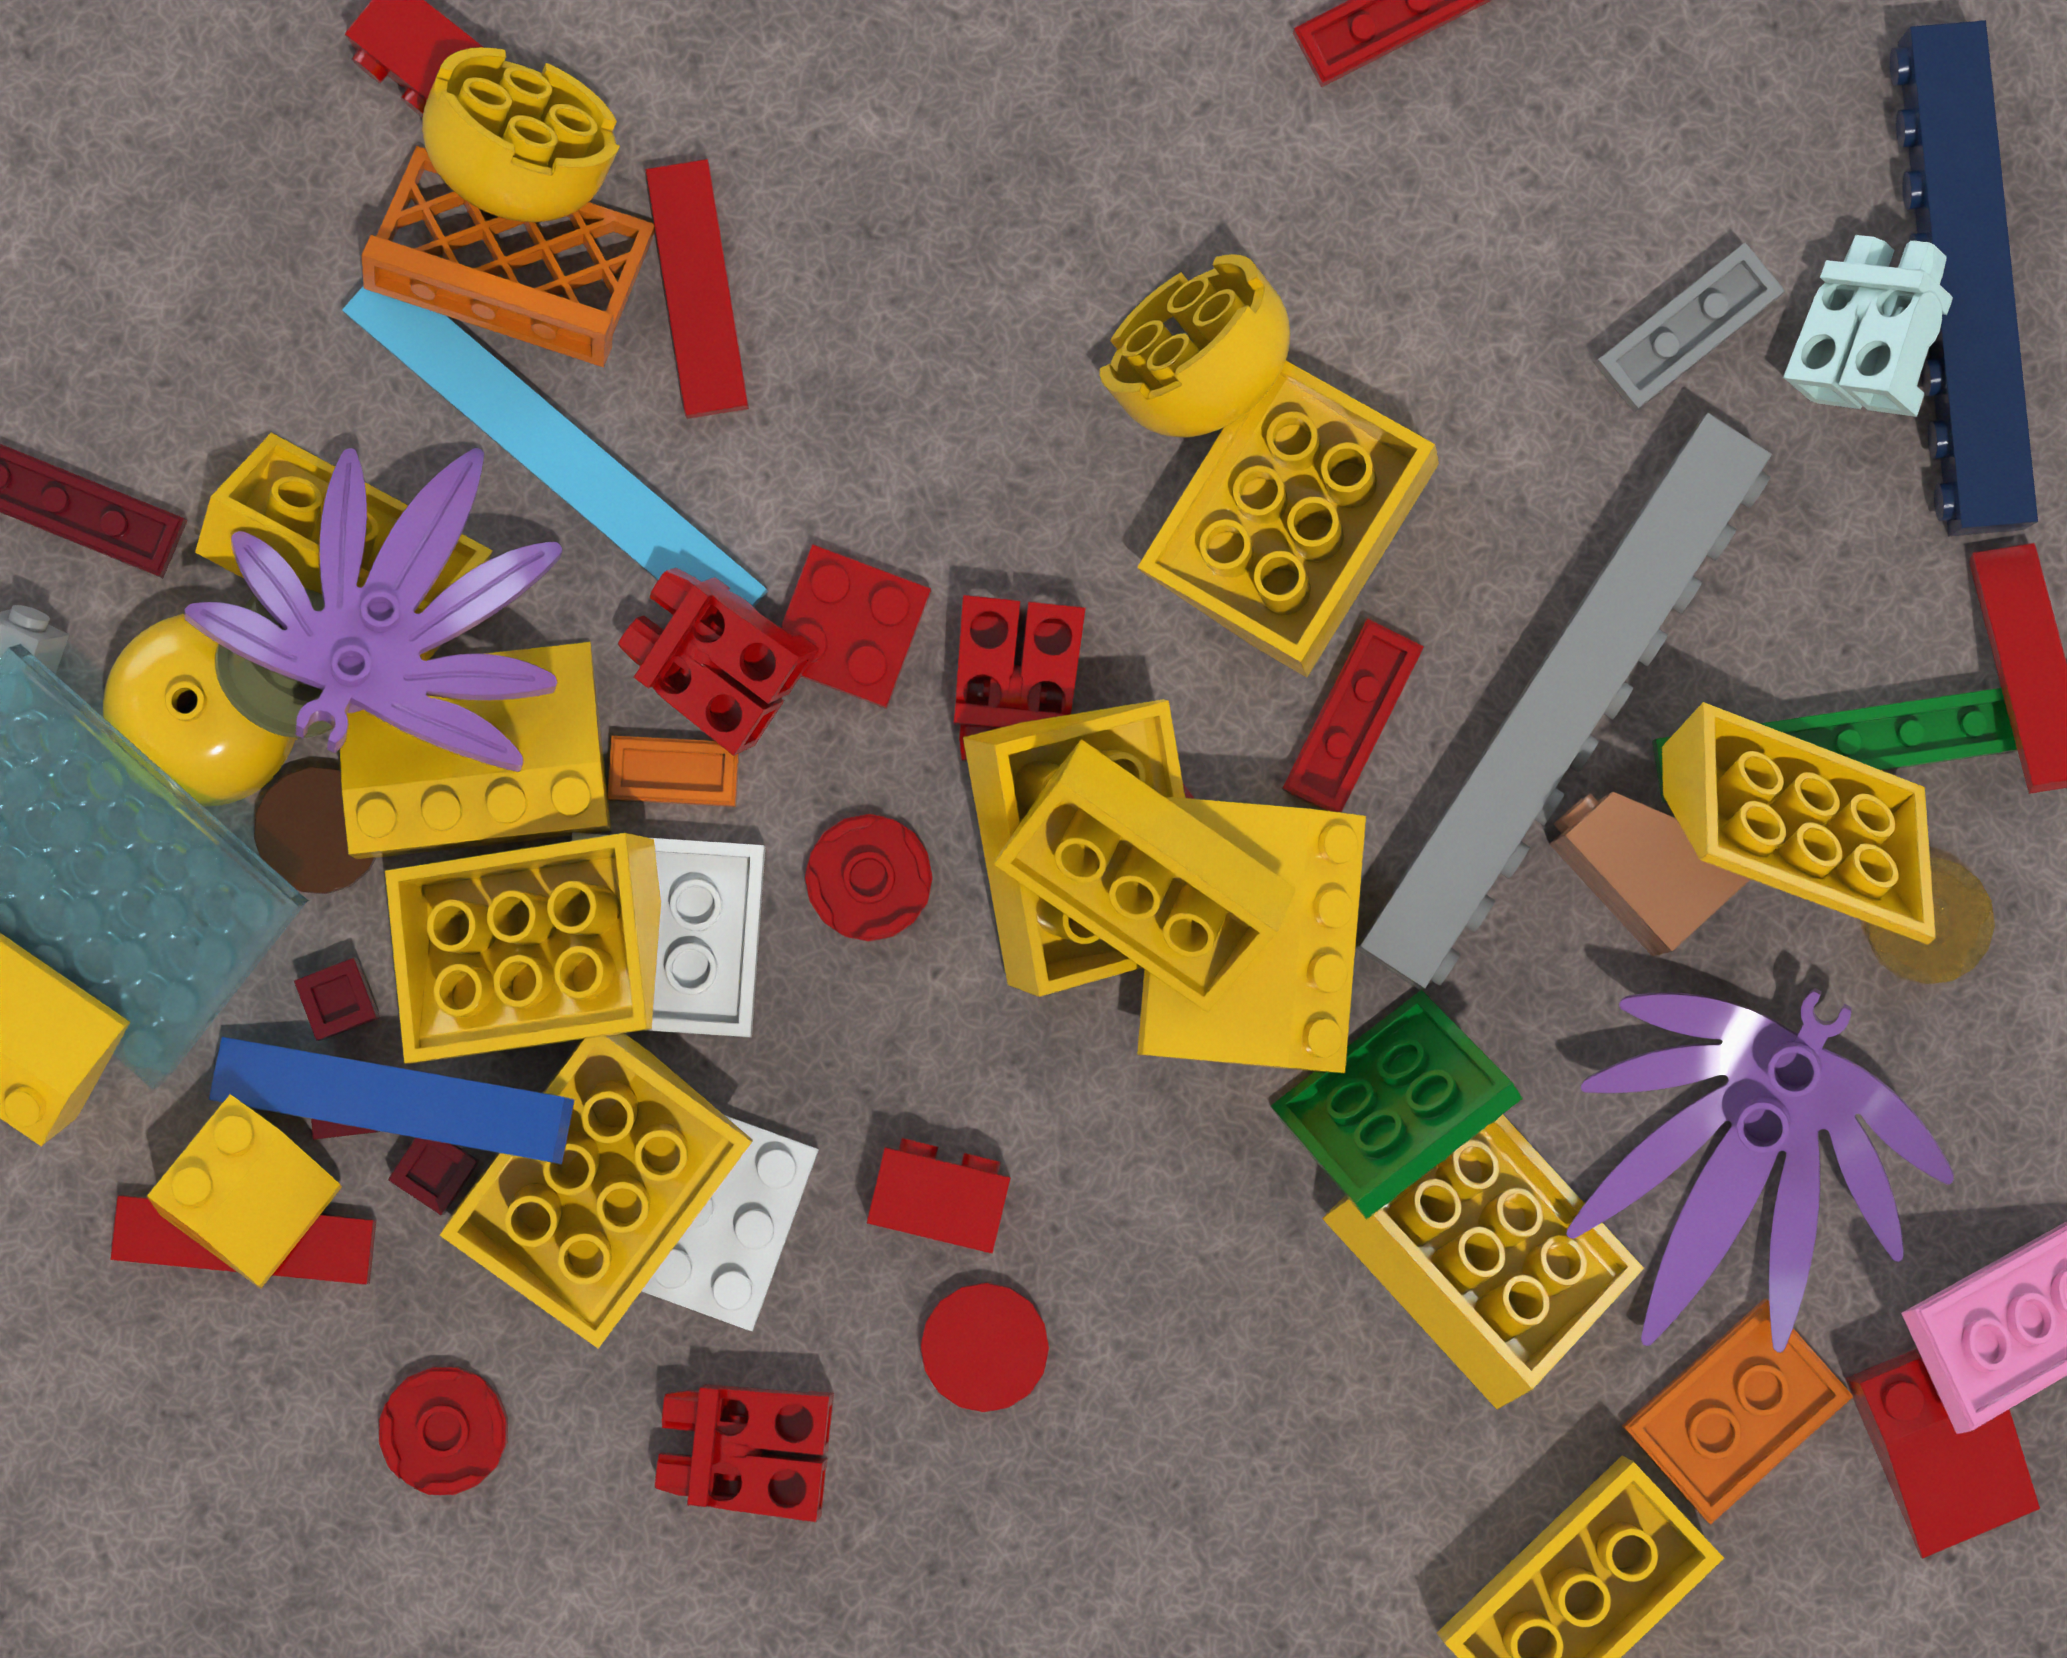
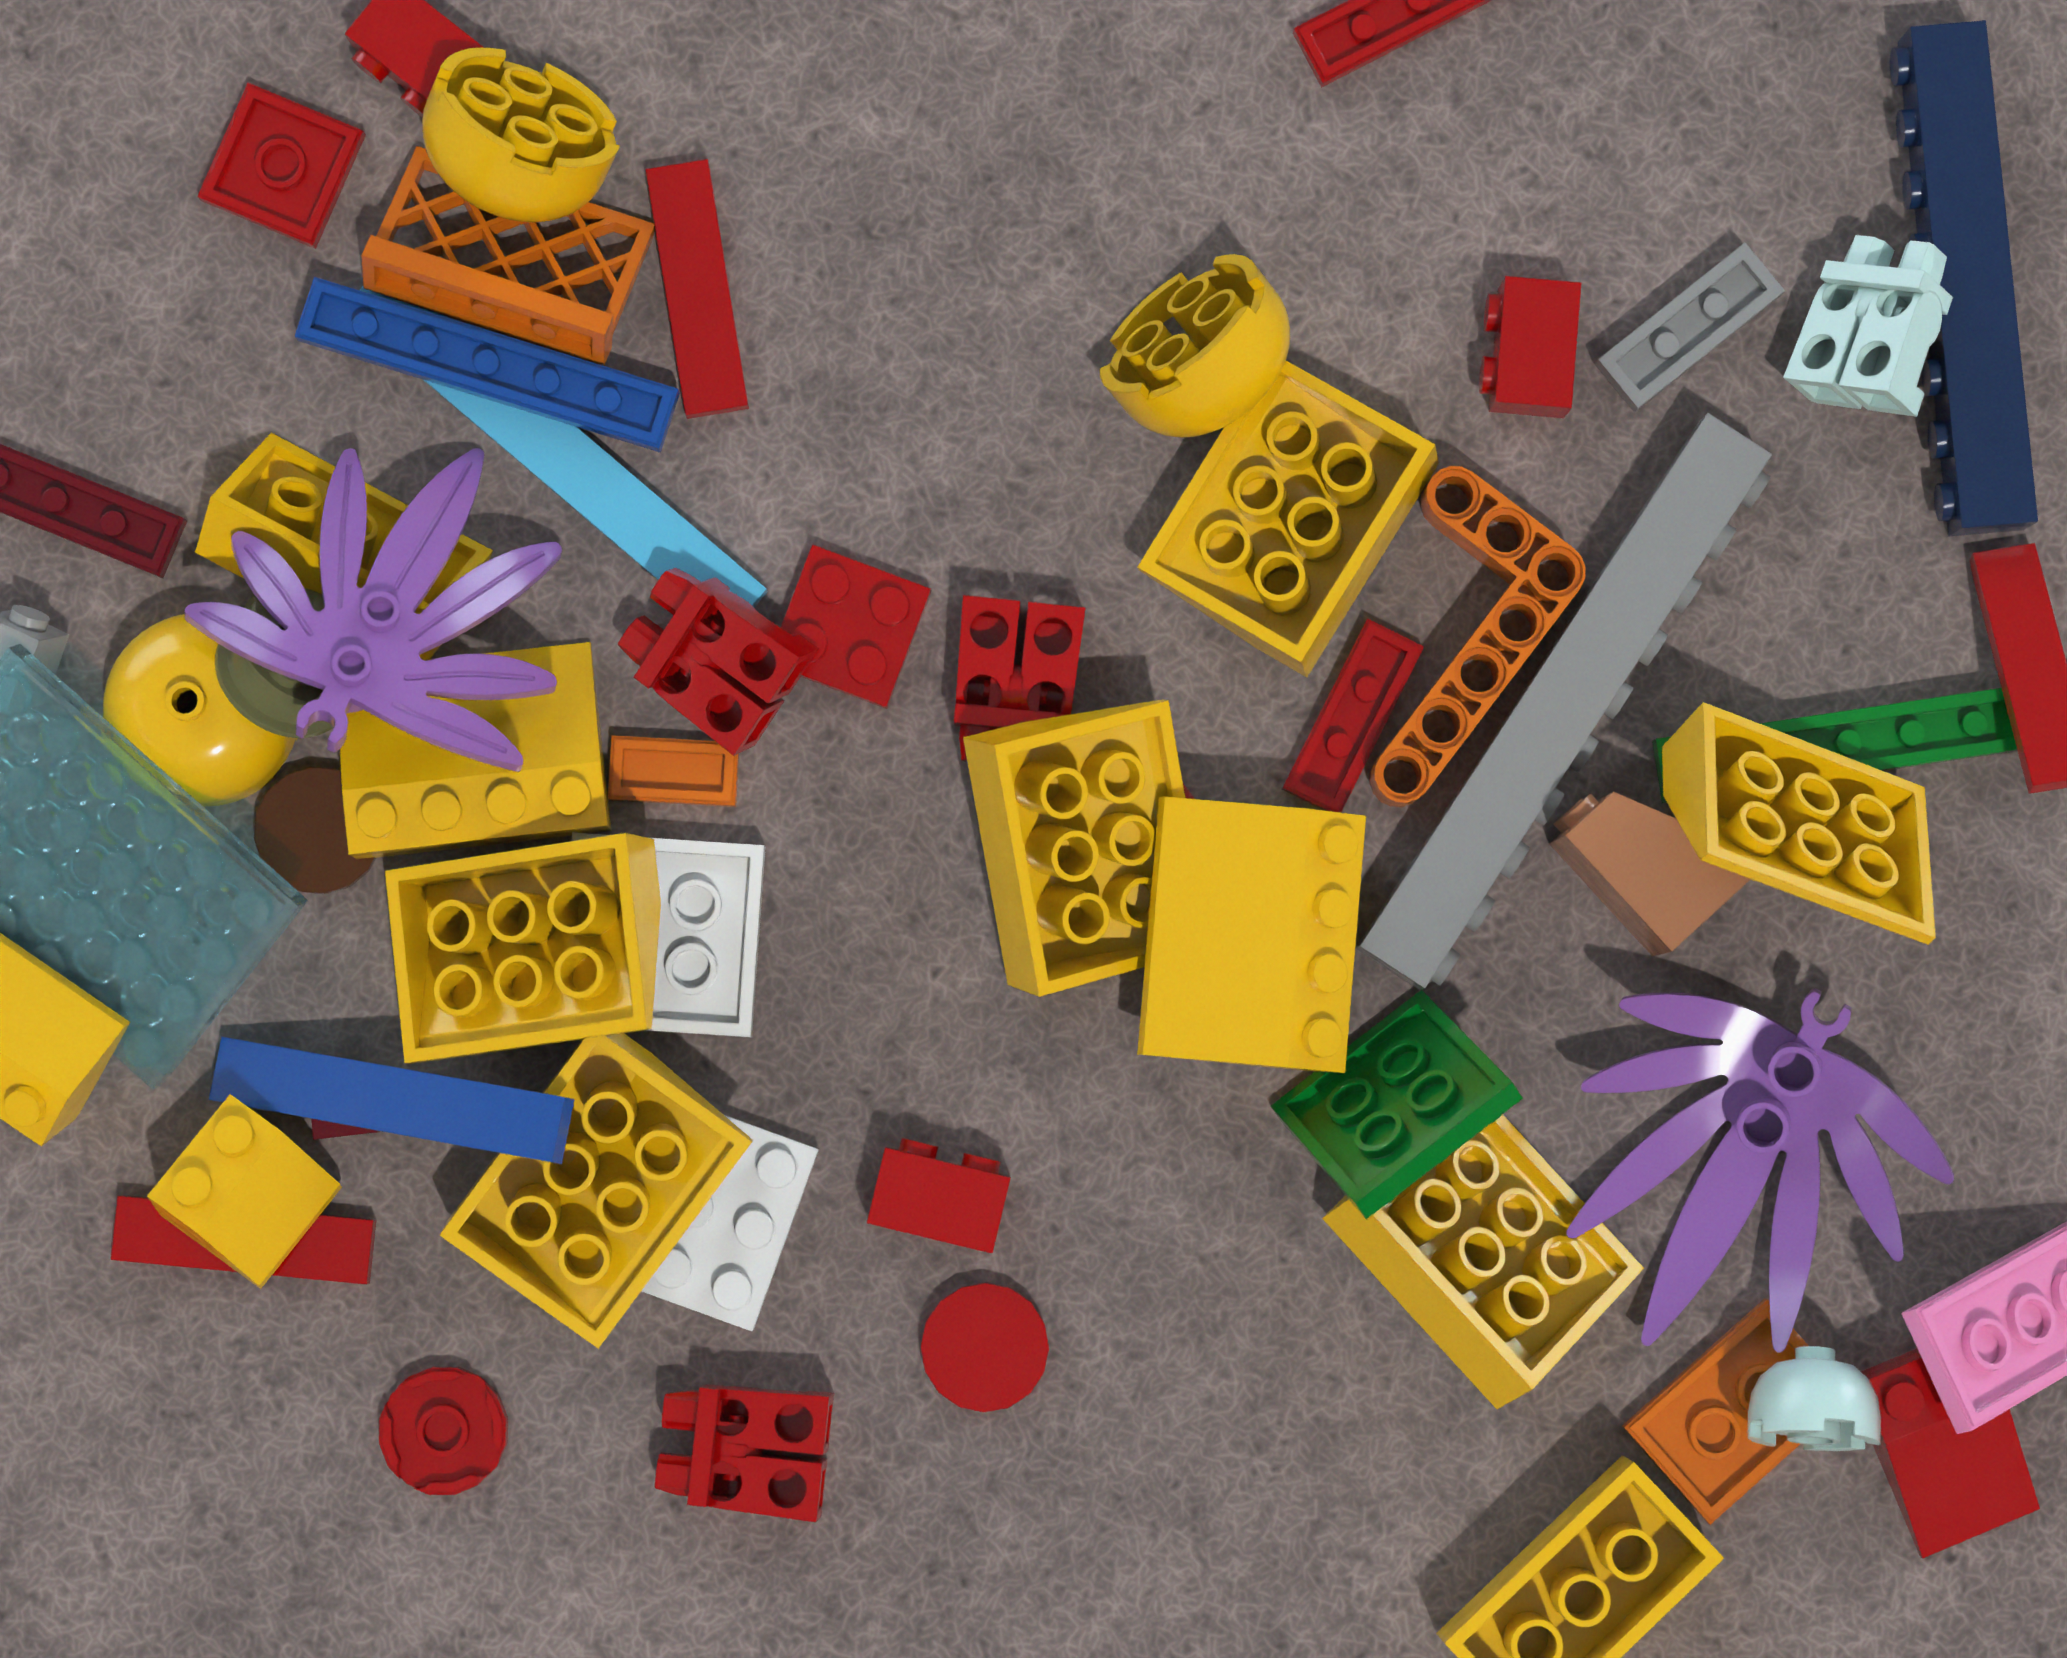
dark red plate [294,957,380,1041] -> none
dark red plate [388,1138,480,1215] -> none
red tile [805,814,933,942] -> none
yellow slope [993,739,1296,1012] -> none
clear yellow tile [1864,857,1995,985] -> none
none -> red tile [197,83,366,249]
none -> blue tile [294,277,680,453]
none -> orange beam [1369,466,1586,807]
none -> red brick [1479,276,1582,418]
none -> light aqua cylinder [1747,1346,1881,1451]

